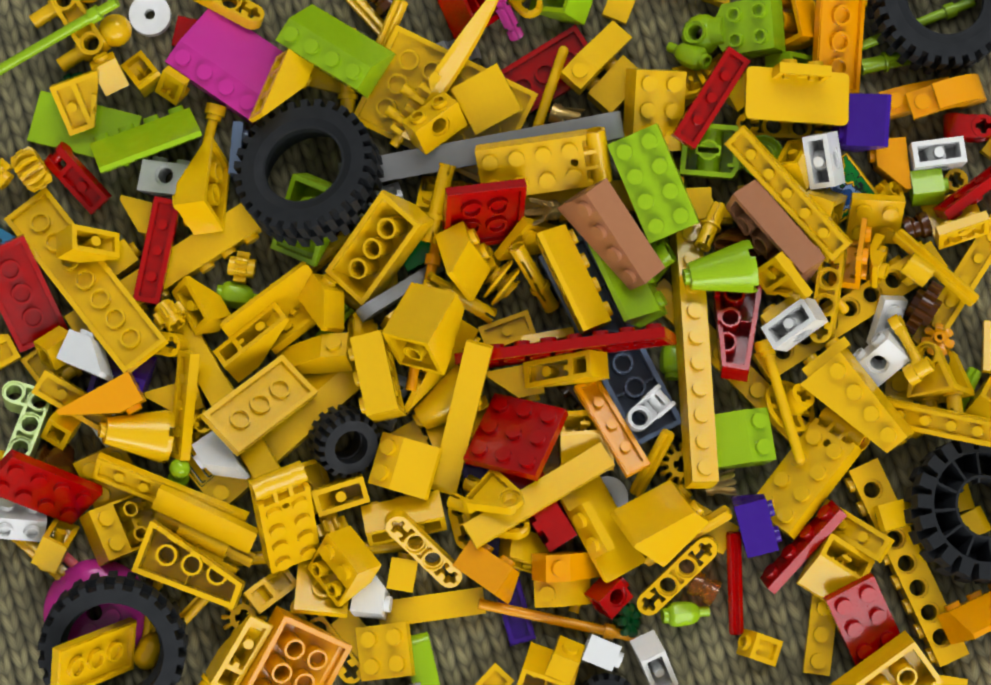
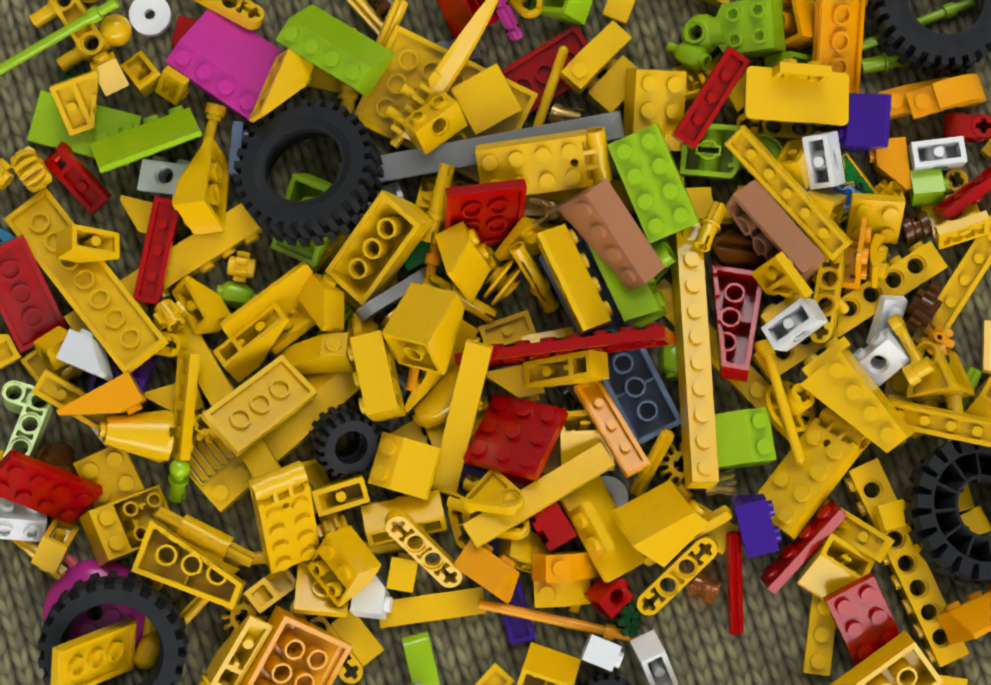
yellow brick [40,408,82,451] -> none
yellow tile [91,452,250,522] -> none
yellow brick [105,239,142,279] -> none
yellow tile [151,484,258,554] -> none
white slope [192,431,251,479] -> none
yellow plate [355,621,415,682] -> none
yellow slope [545,635,586,685] -> none
white piece [625,383,677,432] -> none
lime plant [660,601,710,627] -> none
lime cone [682,240,759,293] -> none
yellow bracket [736,629,784,667] -> none
yellow axle [892,229,979,306] -> none
yellow piece [899,253,936,287] -> none

